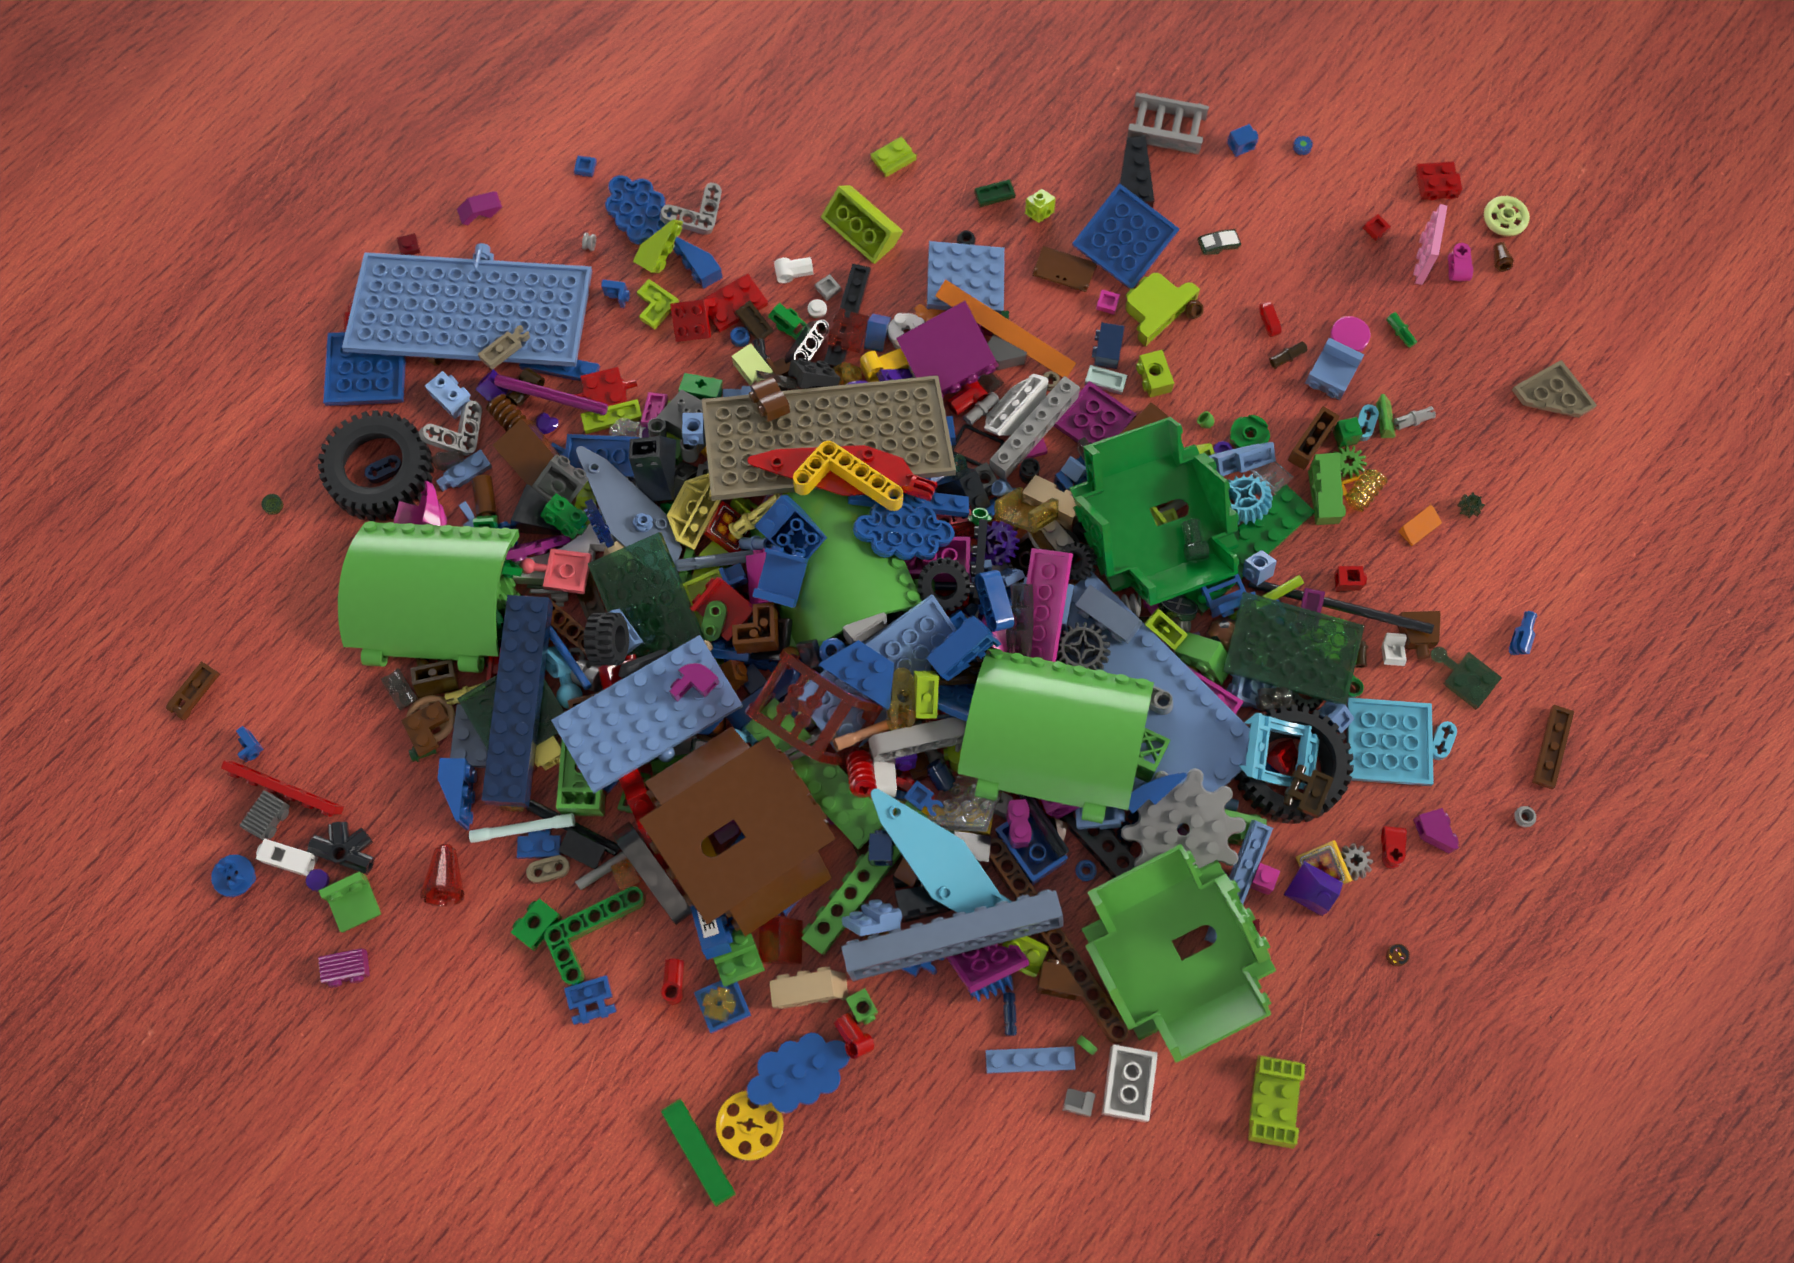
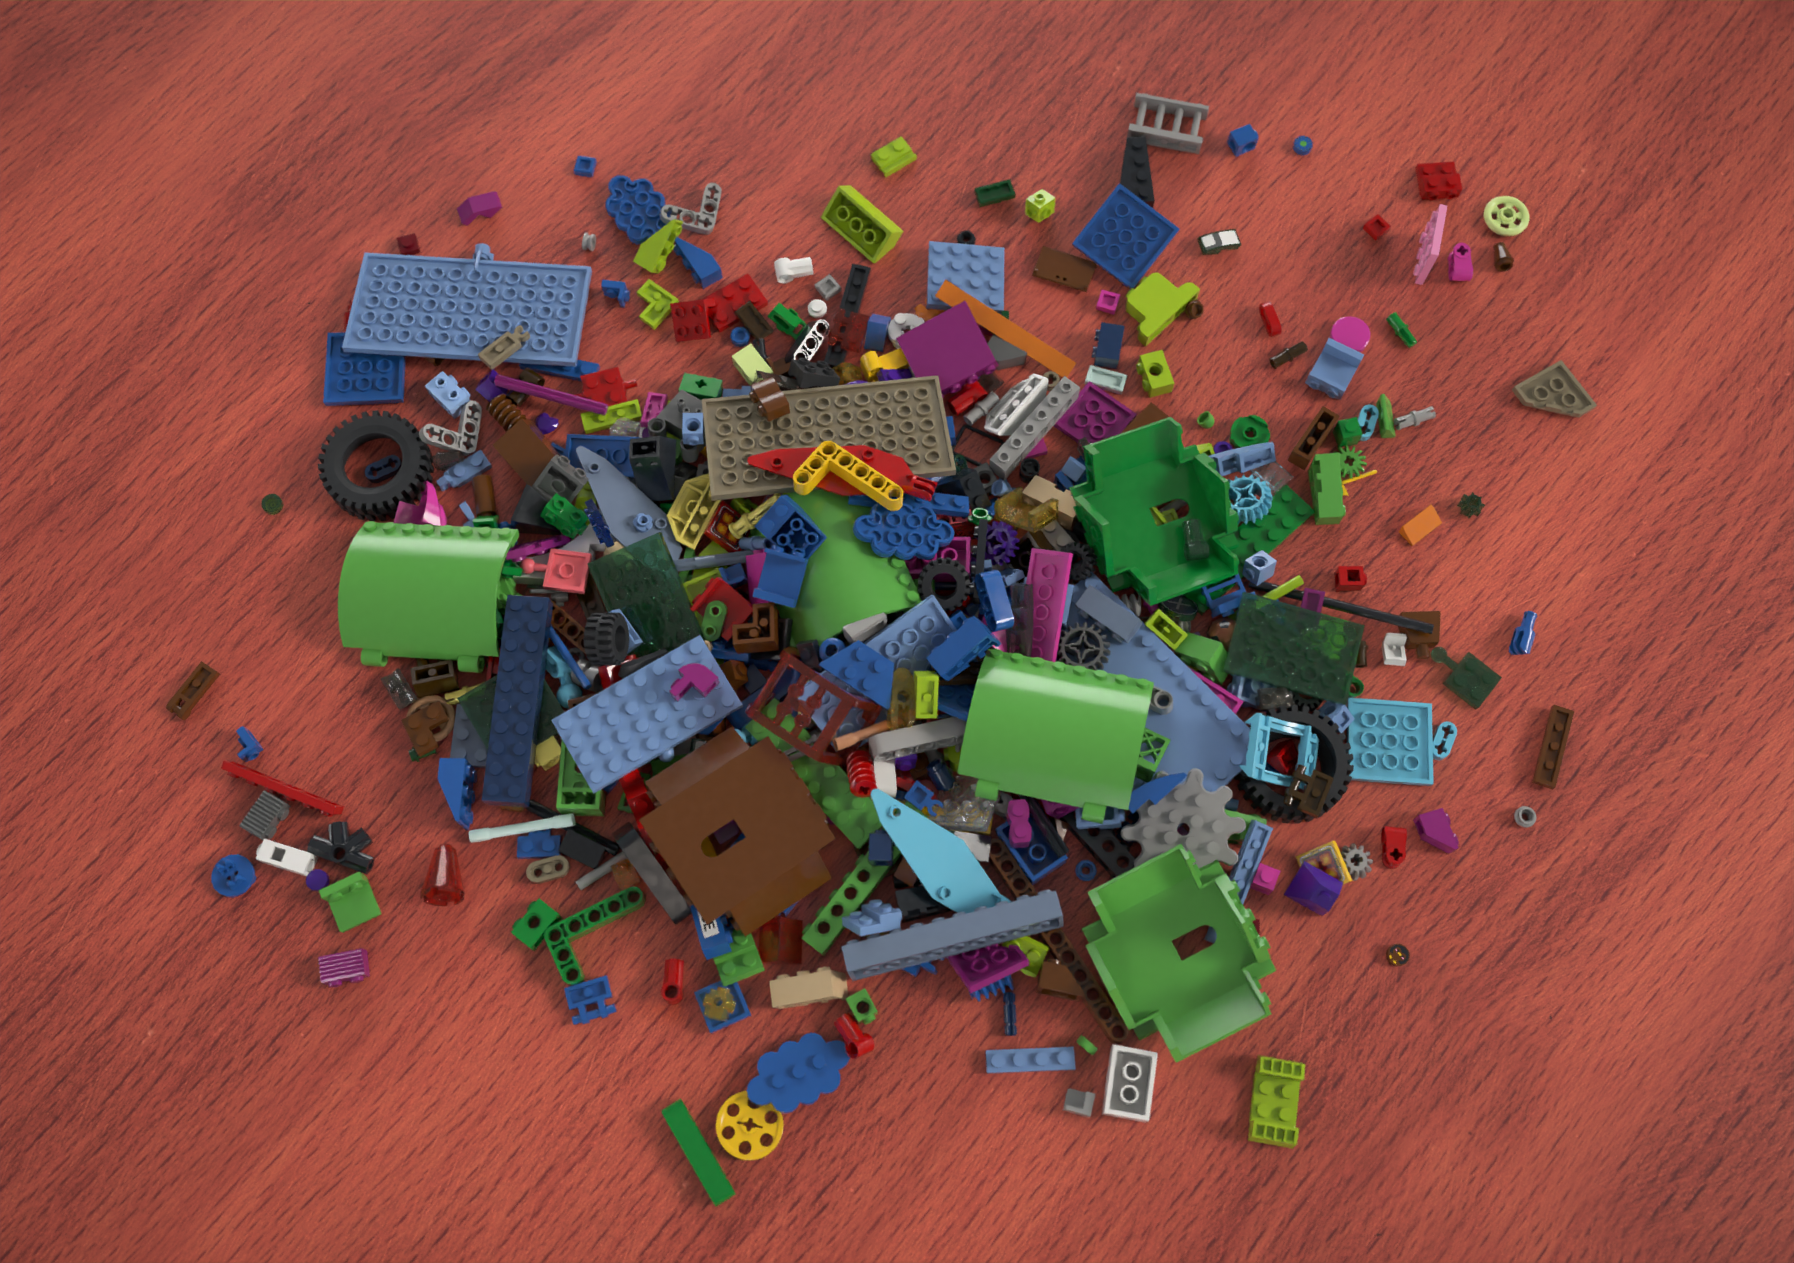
clear yellow piece [1345,469,1388,512] -> none

